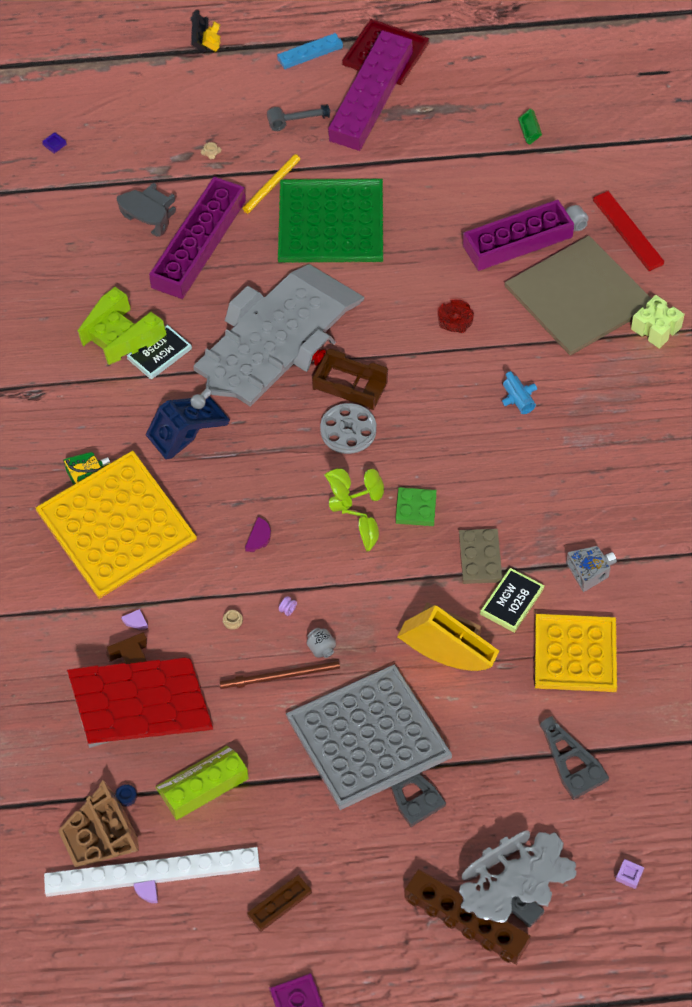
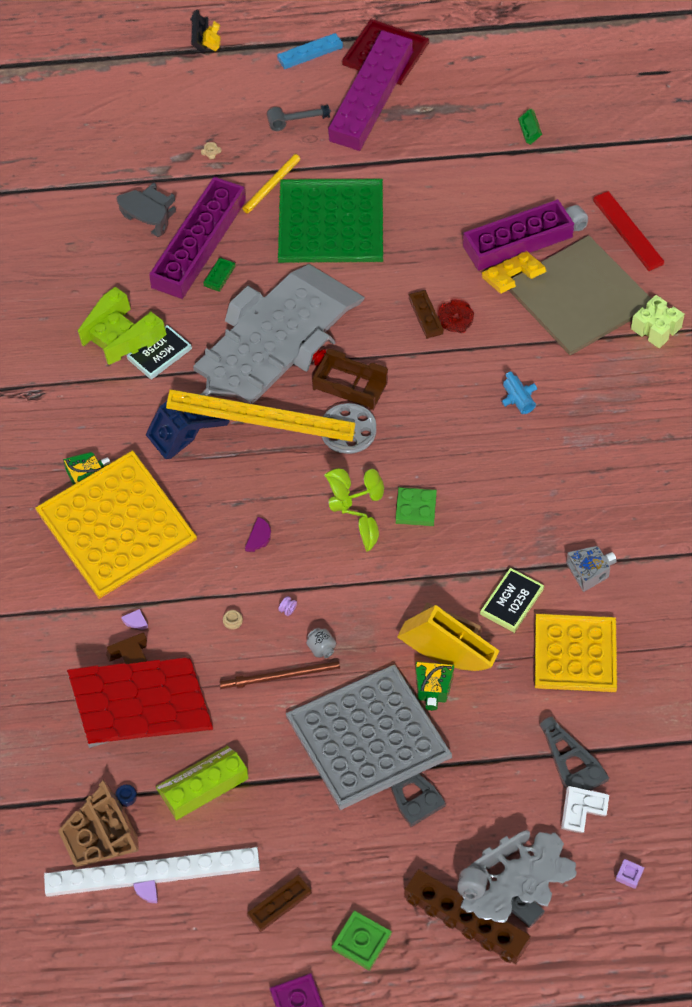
dark purple tile [42,132,67,153] -> none
dark tan plate [459,529,502,584] -> none
none -> yellow plate [166,390,355,442]
none -> green plate [203,257,236,292]
none -> bright green plate [332,911,392,971]
none -> reddish brown plate [409,290,444,339]
none -> torso [415,662,454,711]
none -> light grey head [457,866,487,900]
none -> yellow plate [482,251,546,294]
none -> white plate [561,786,609,833]

